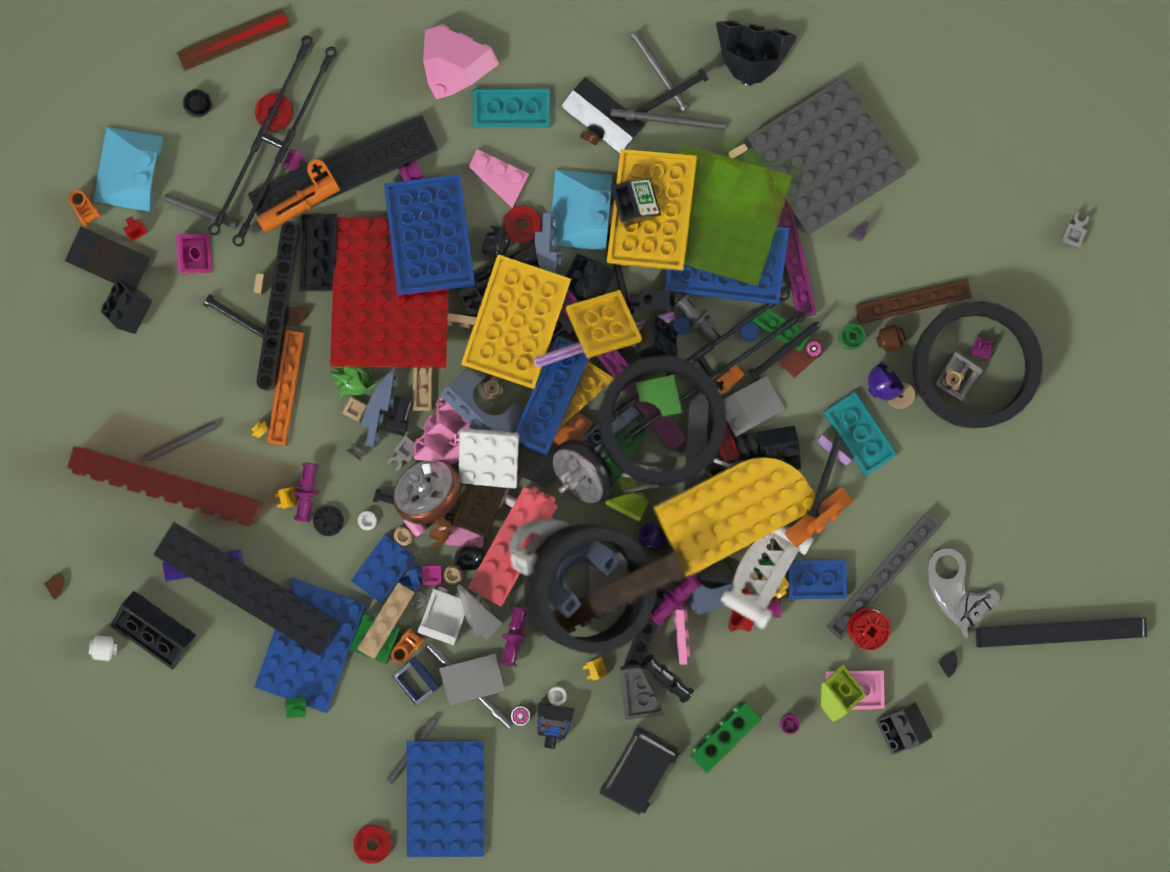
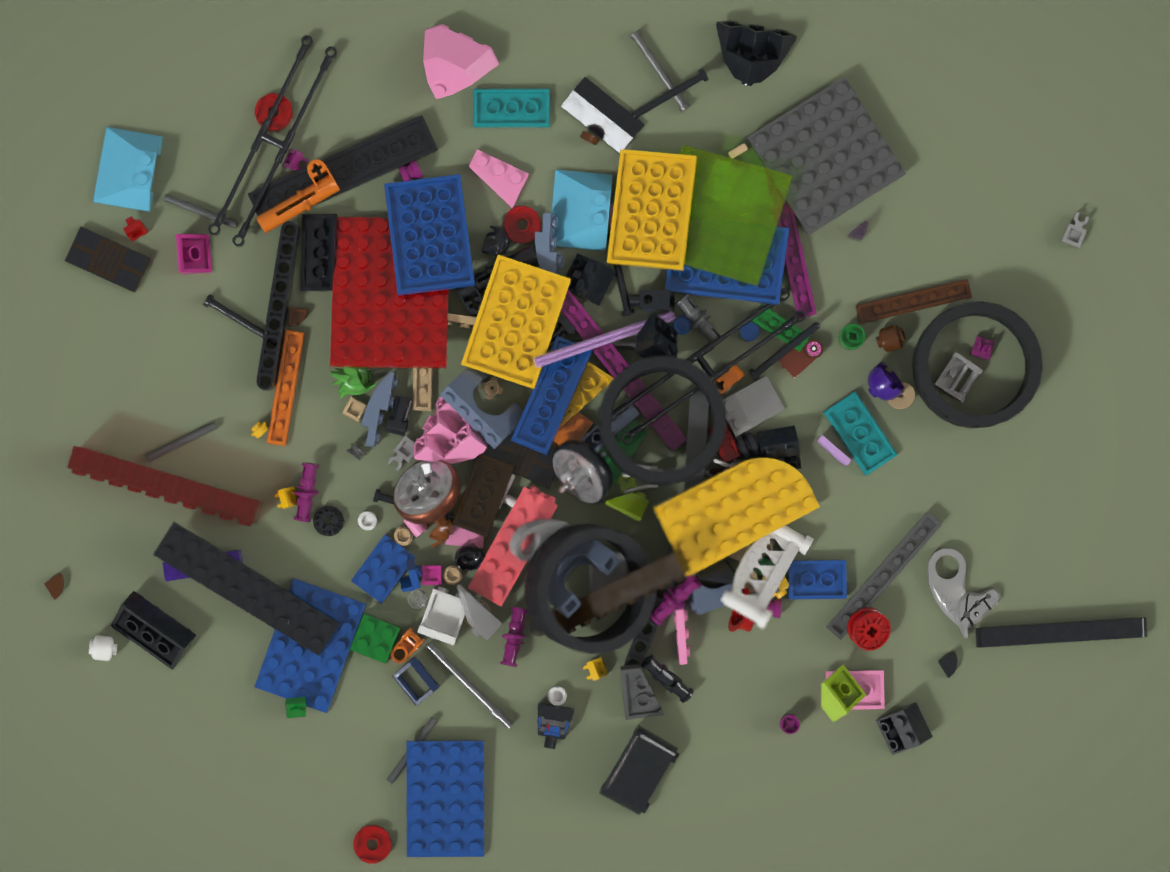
orange piece [69,190,102,228] -> none
black slope [100,278,152,334] -> none
reddish brown tile [177,9,291,71] -> none
black hair [183,89,213,118] -> none
tan tile [253,274,266,295] -> none
tan plate [358,583,415,659] -> none
light grey tile [439,654,505,706] -> none
white plate [459,428,519,488] -> none
white tile [511,549,537,575] -> none
tile [511,706,530,726] -> none
yellow plate [566,290,642,358] -> none
flat silver bar [611,109,725,130] -> none
black slope [611,178,661,227] -> none
bright green tile [636,375,682,417] -> none
dark purple head [638,523,667,551] -> none
green brick [690,701,762,773] -> none
orange bracket [785,487,853,547] -> none
black bar [806,435,842,518] -> none
tan plate [942,368,964,391] -> none

